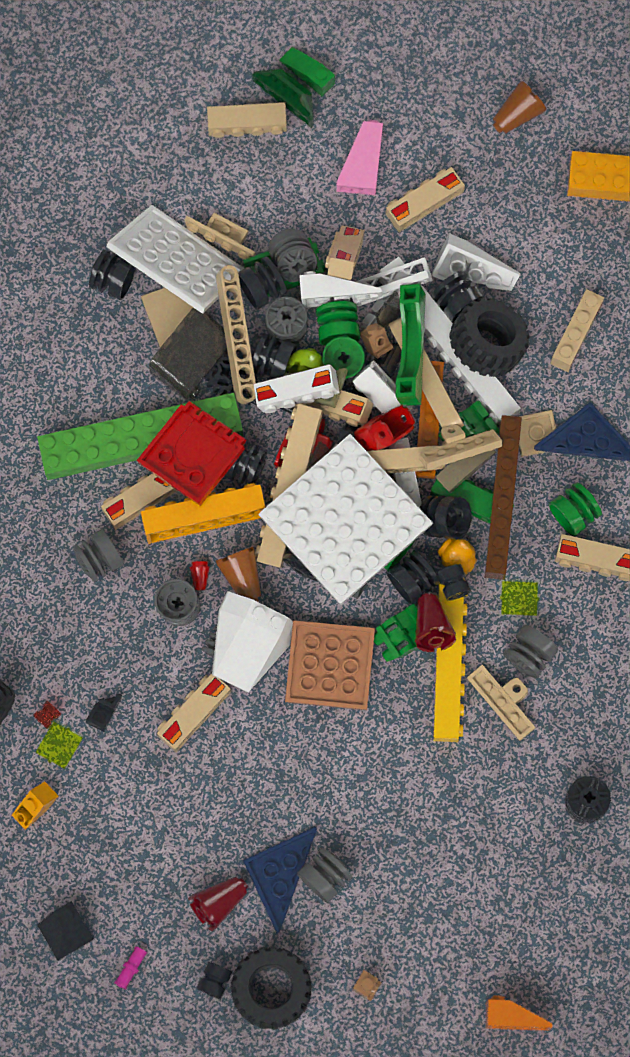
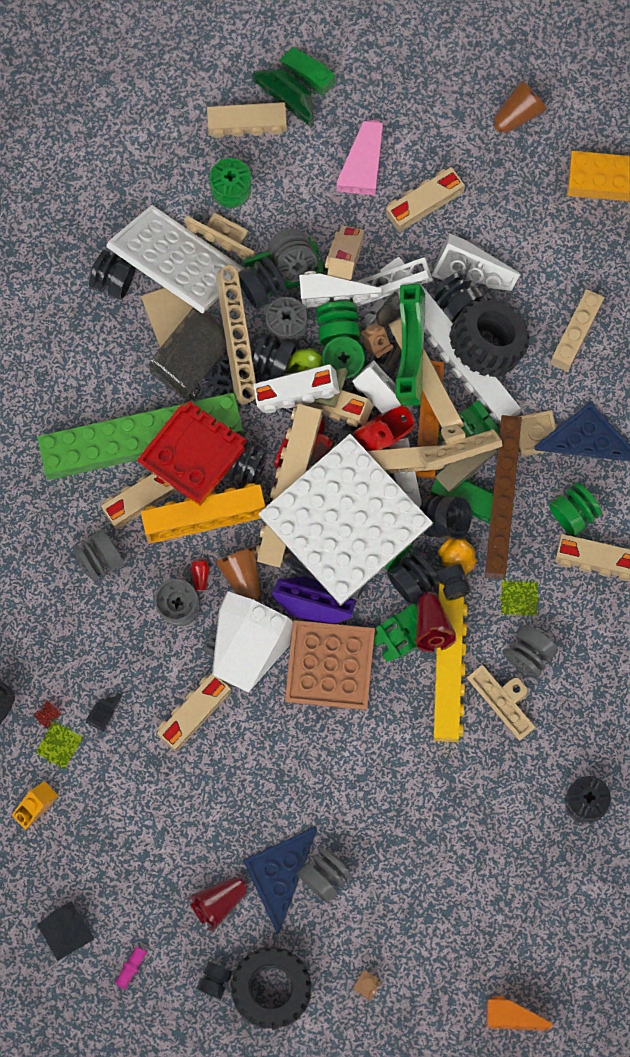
none -> green wheel [210,158,252,208]
none -> dark purple wedge [272,577,356,624]

